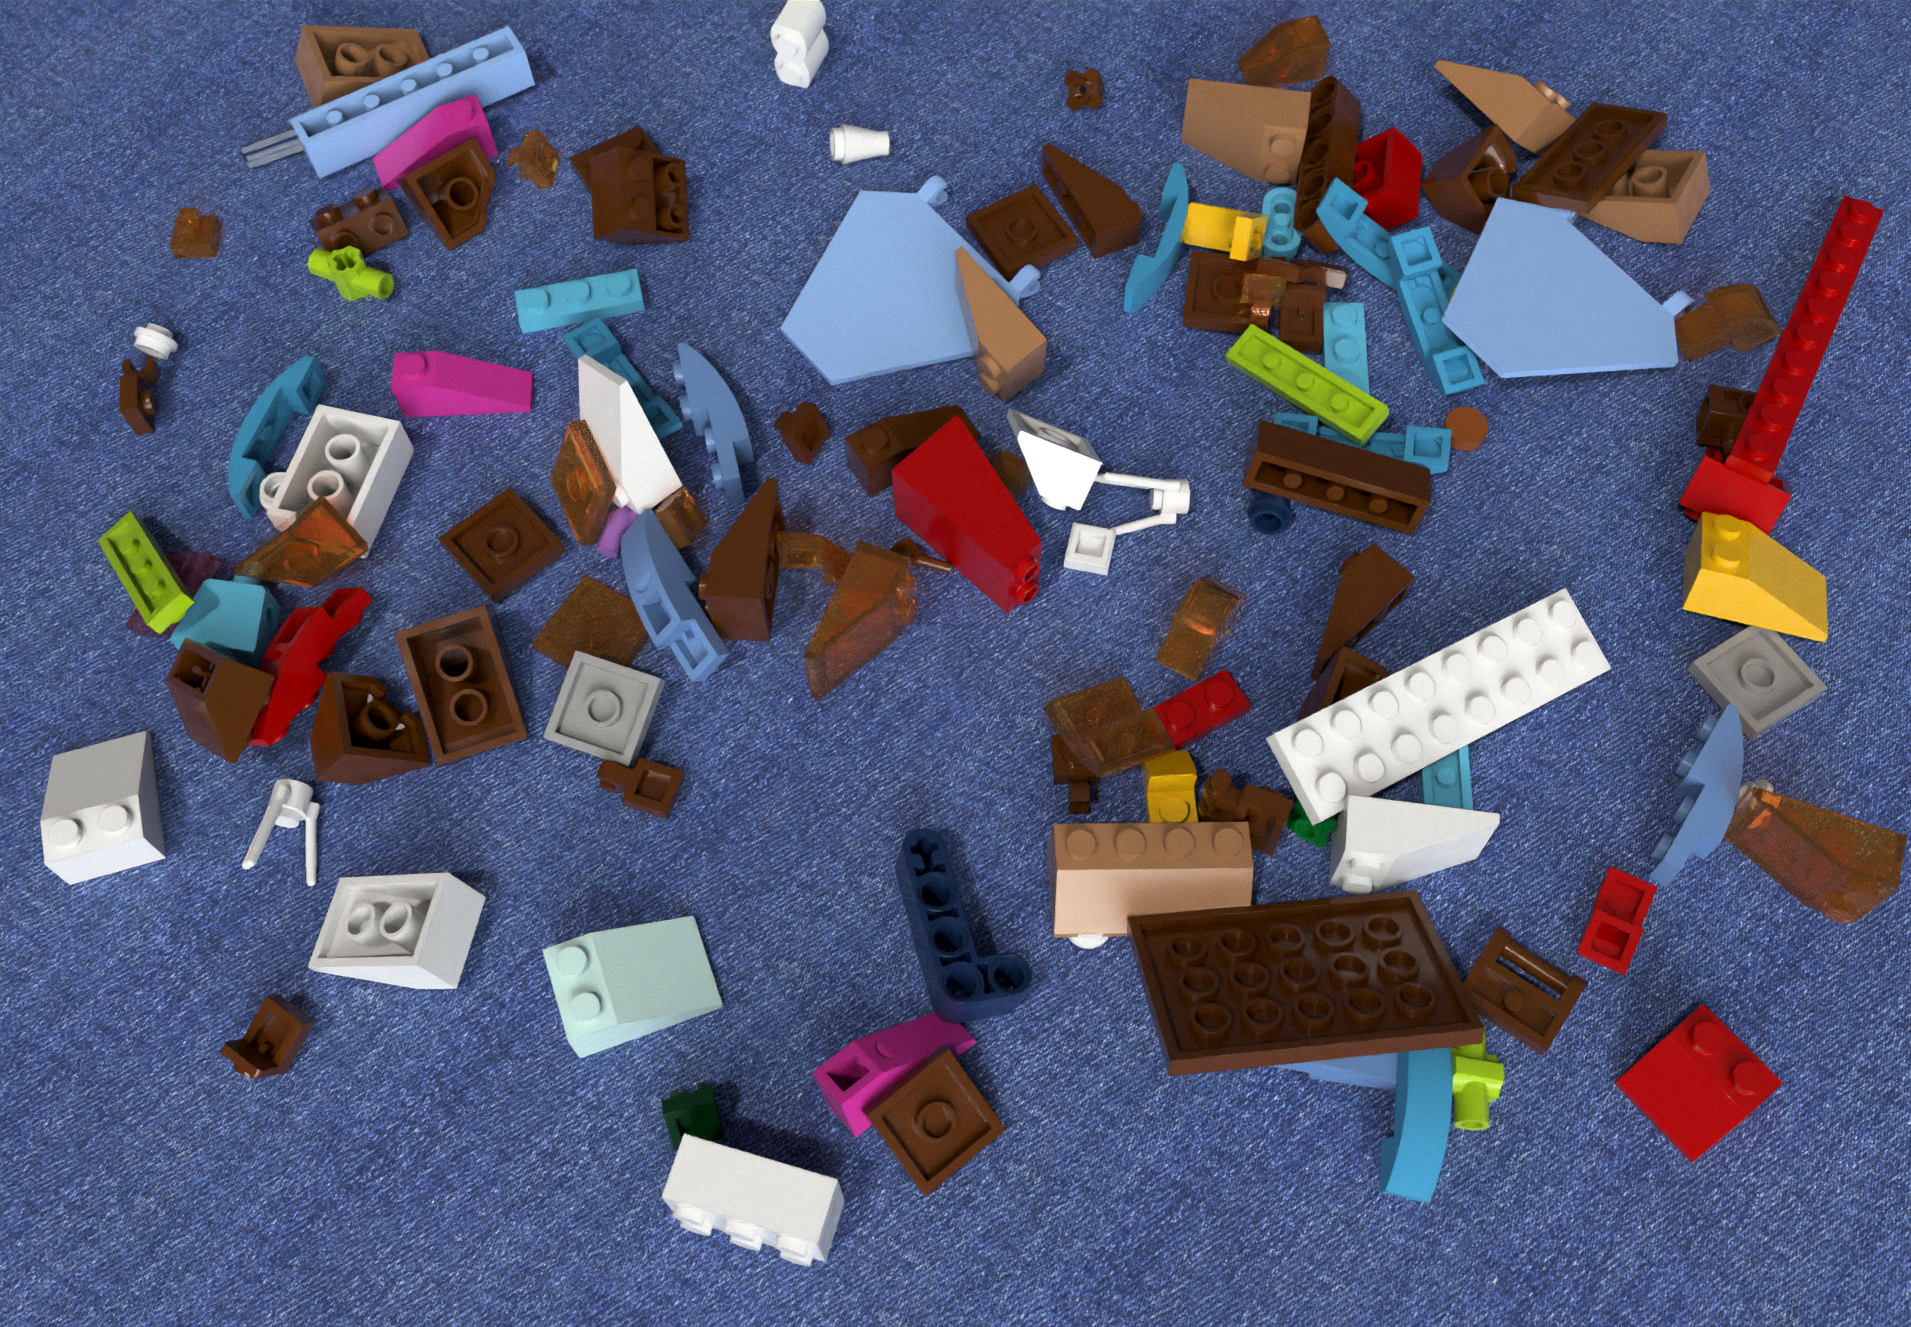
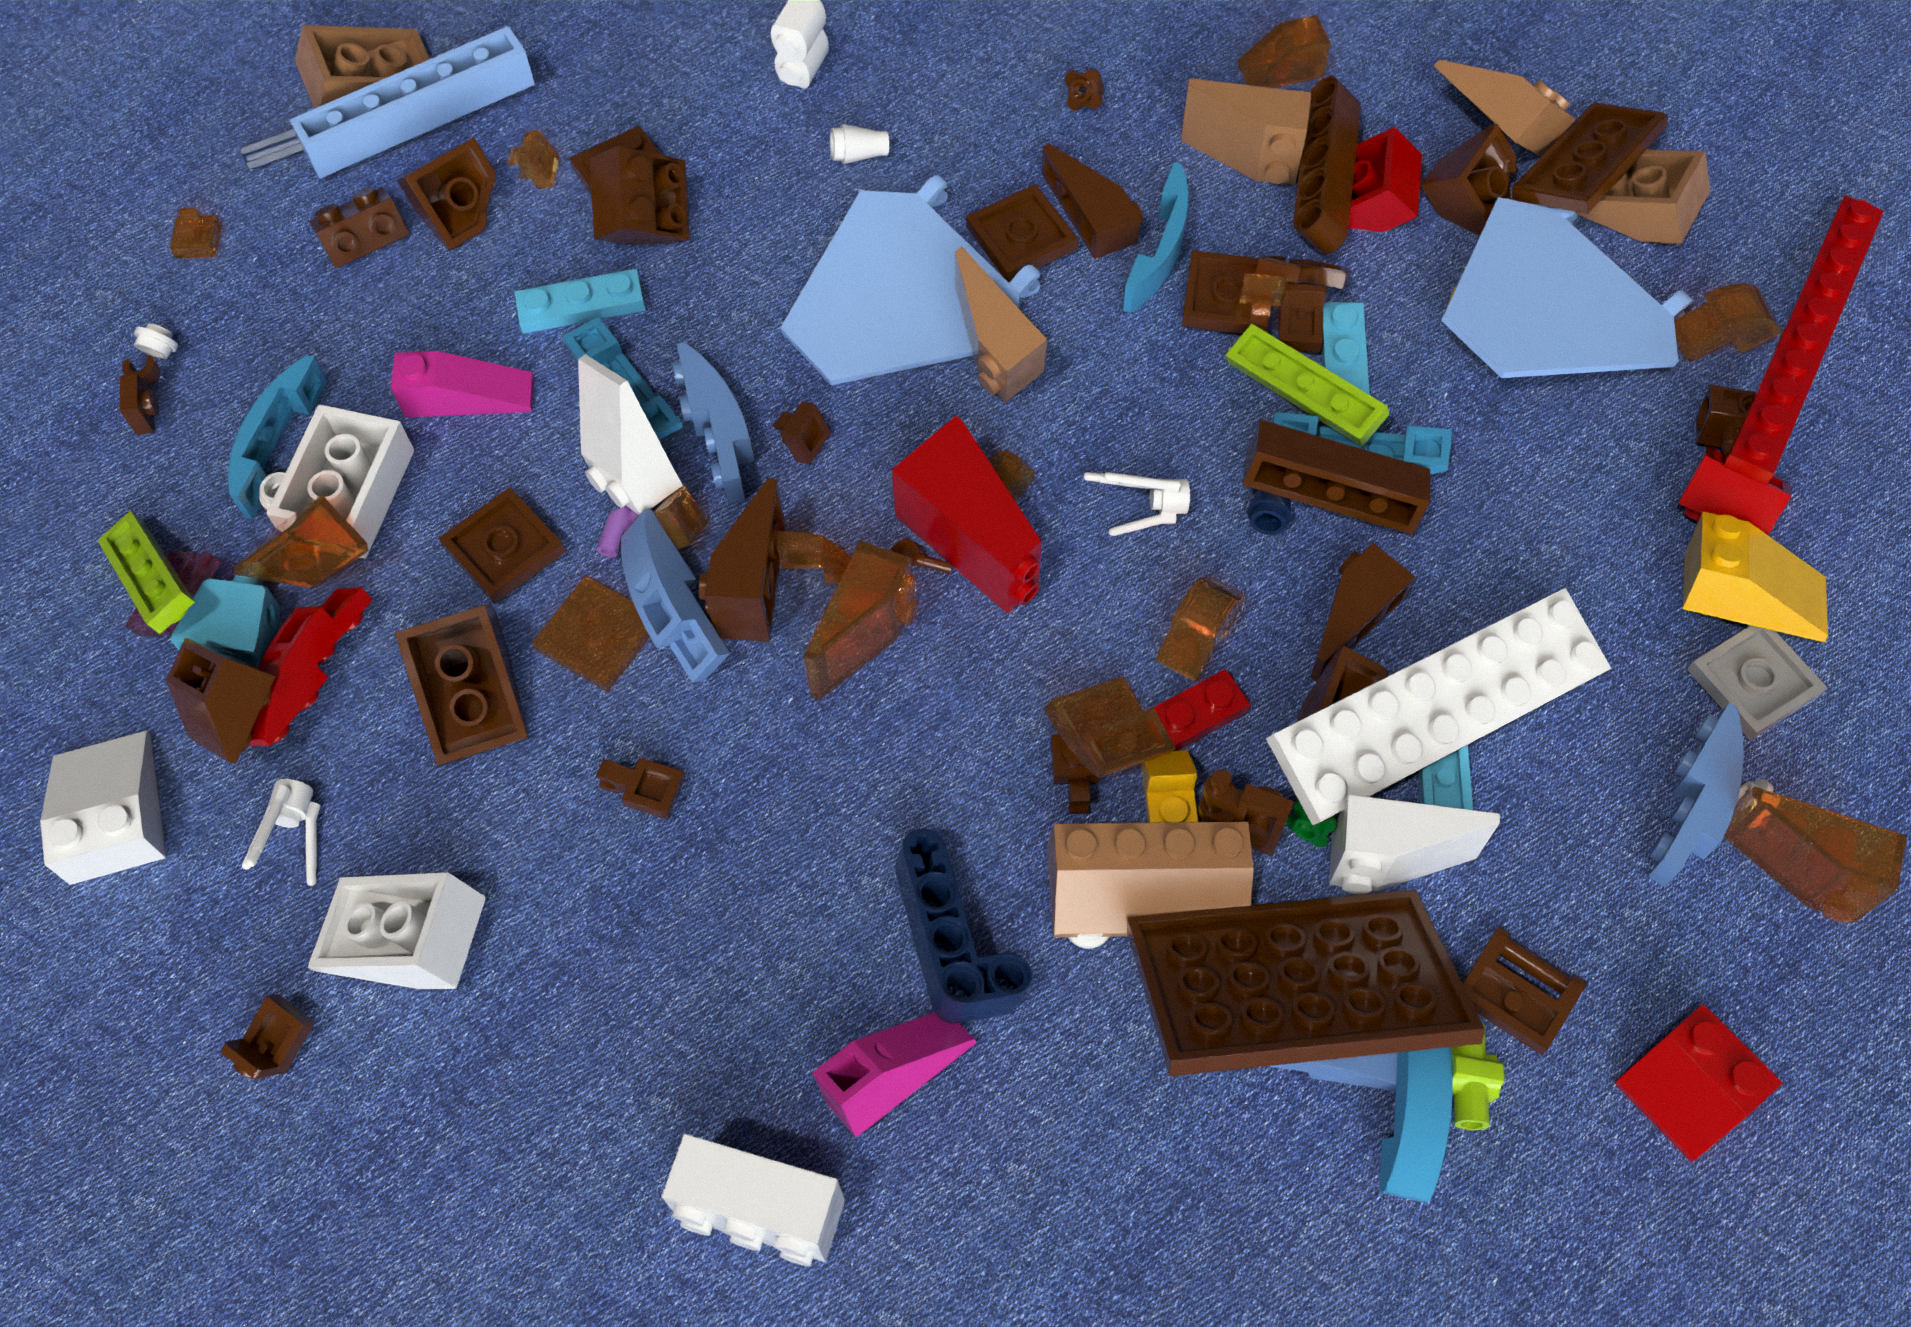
lime axle [308,246,394,302] -> none
reddish brown slope [310,671,430,785] -> none
dark pink slope [372,94,499,192] -> none
light aqua slope [542,916,723,1058] -> none
light grey plate [543,650,666,769] -> none
clear orange tile [549,420,617,546] -> none
dark green tile [661,1082,725,1150] -> none
reddish brown slope [845,405,981,497] -> none
reddish brown plate [862,1045,1006,1197] -> none
white slope [1006,408,1102,511] -> none
white tile [1064,522,1117,576] -> none
yellow bracket [1183,202,1268,261] -> none
medium azure plate [1261,187,1301,261] -> none
dark azure slope [1316,177,1462,302] -> none
dark azure slope [1388,226,1485,397] -> none
dark orange tile [1442,407,1489,451] -> none
red slope [1575,866,1658,975] -> none

